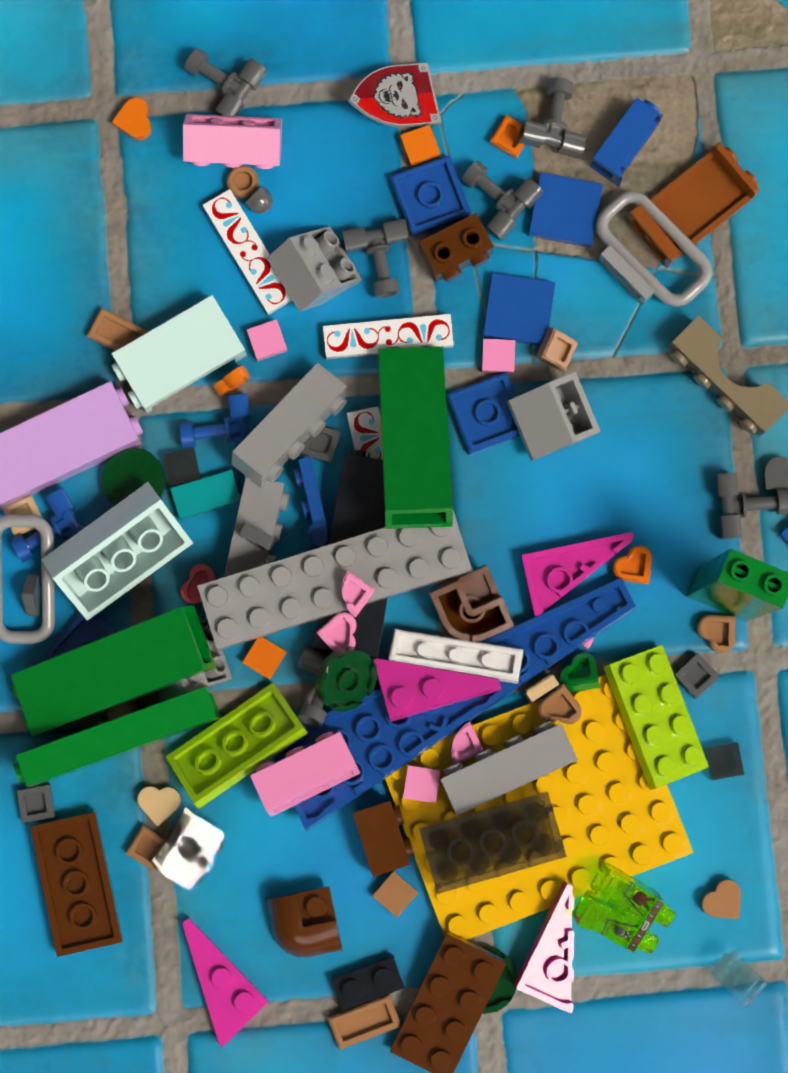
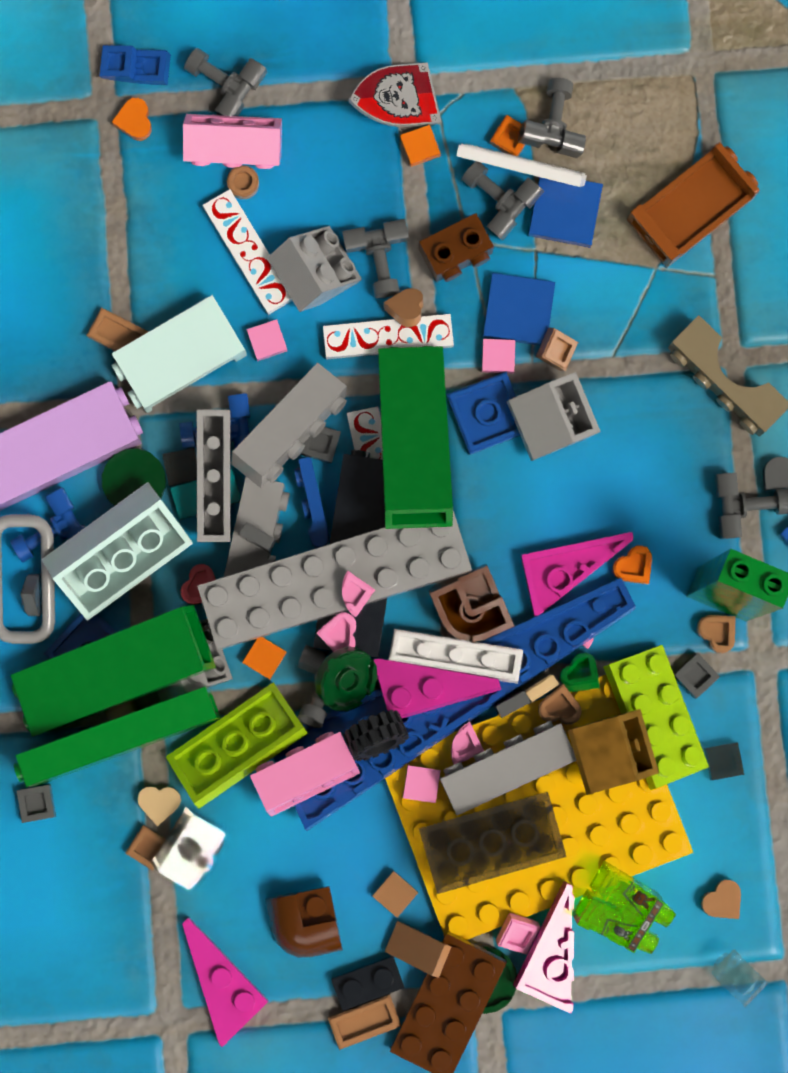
tan tile [2,494,43,537] -> none
reddish brown plate [30,812,123,957] -> none
orange tile [213,365,251,397] -> none
dark grey hinge [245,186,273,214] -> none
reddish brown brick [353,800,415,877] -> none
blue tile [390,155,472,237] -> none
blue window [590,98,663,187] -> none
light grey bar [595,191,712,307] -> none
none -> blue slope [99,45,171,85]
none -> light grey brick [197,409,231,542]
none -> black tyre [344,710,409,761]
none -> medium nougat tile [384,288,423,327]
none -> medium nougat tile [385,921,451,978]
none -> white tile [456,144,587,187]
none -> dark grey tile [493,689,530,718]
none -> bright pink tile [496,913,541,955]
none -> pearl gold slope [568,709,659,795]

